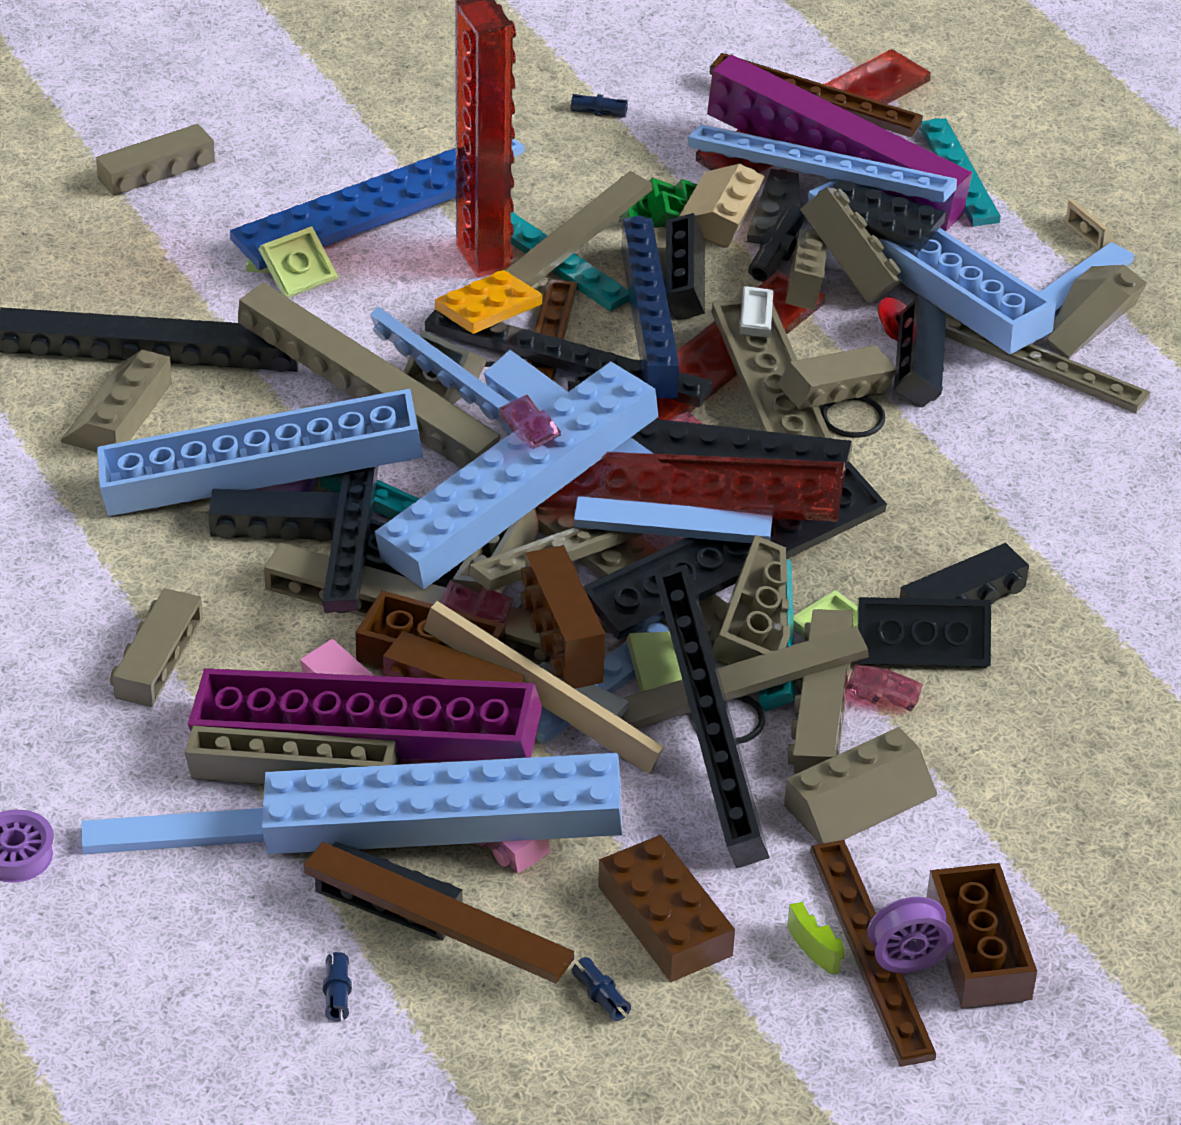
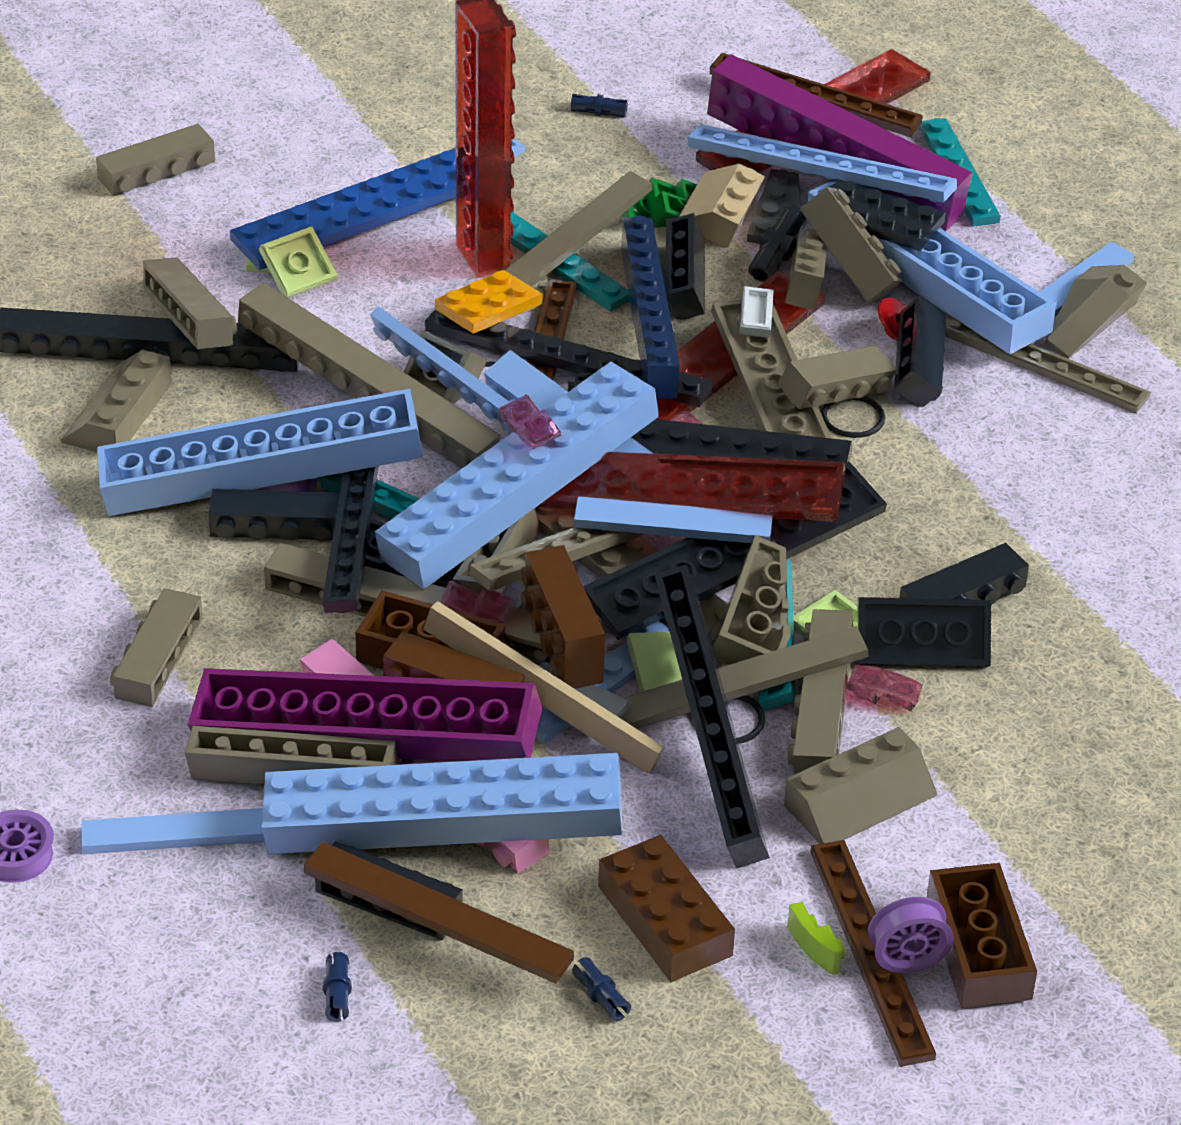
tan slope [1065,199,1116,250] -> none
none -> dark tan brick [143,257,237,349]

